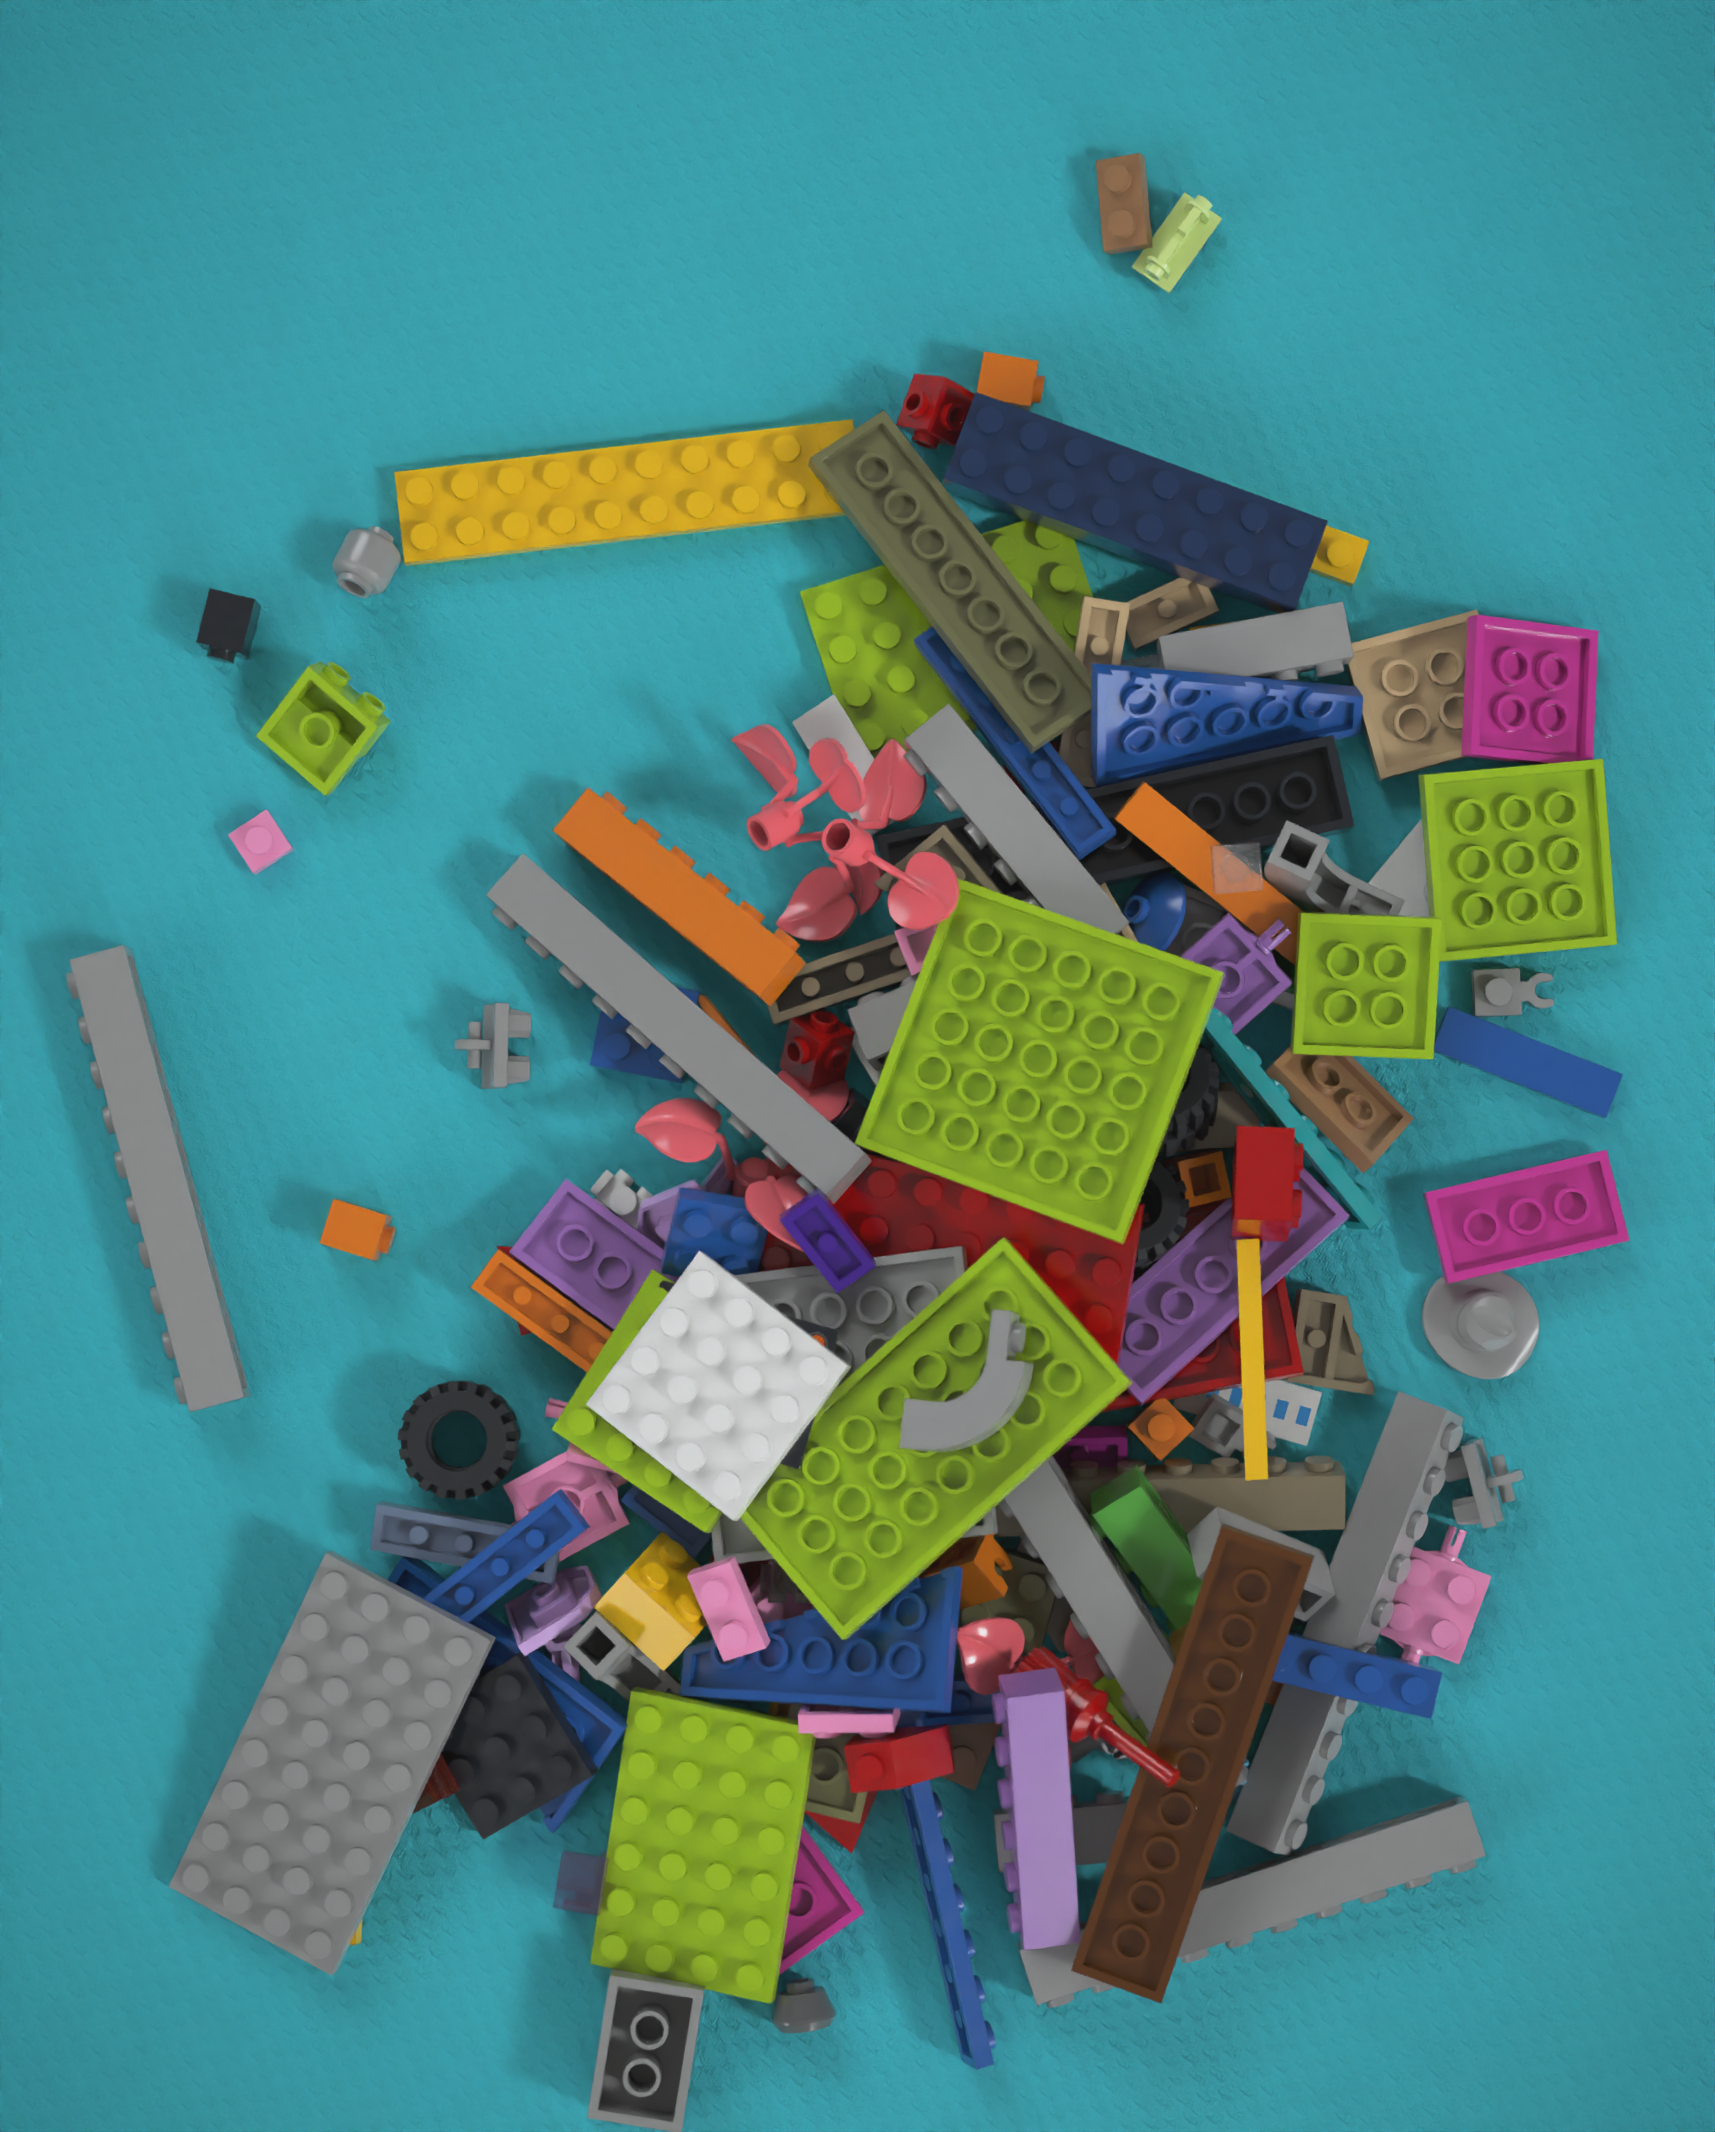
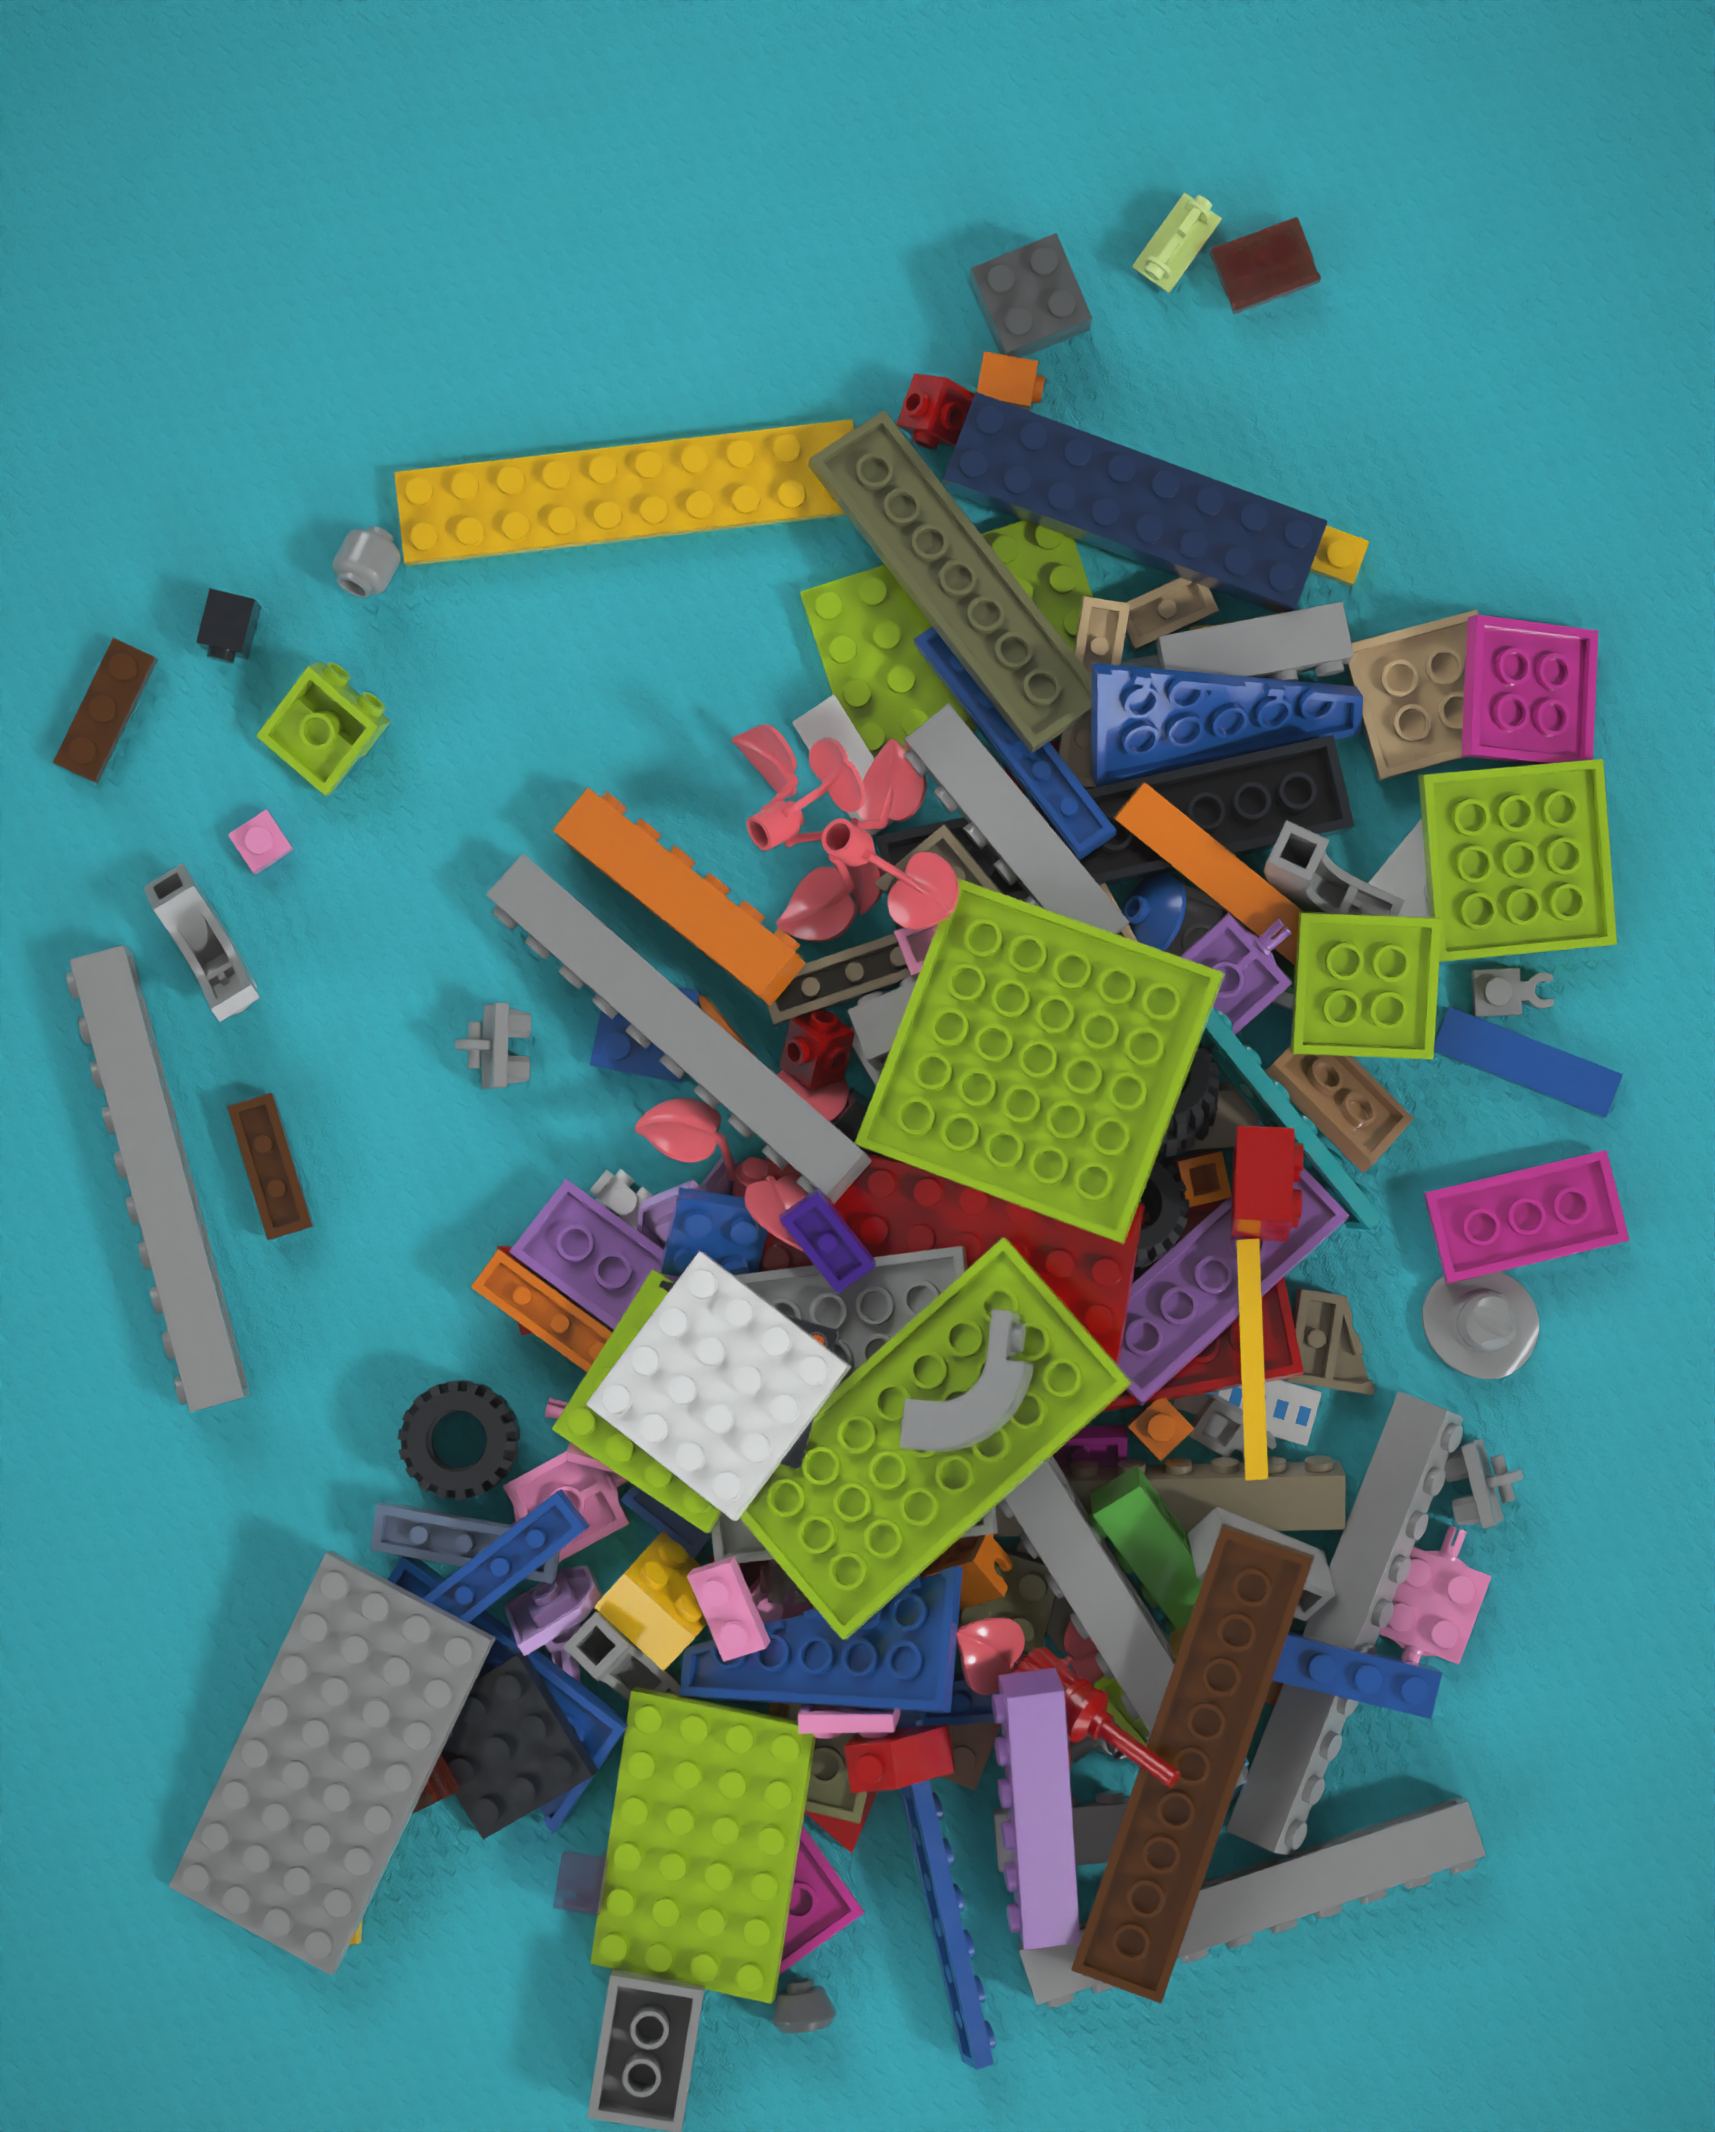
orange brick [319,1199,396,1261] -> none
medium nougat plate [1096,153,1153,255] -> none
clear plate [1210,842,1263,894] -> none
none -> reddish brown plate [53,638,158,784]
none -> light grey arch [143,863,260,1022]
none -> reddish brown plate [227,1093,314,1240]
none -> dark grey brick [969,233,1092,358]
none -> clear red plate [1210,217,1321,315]

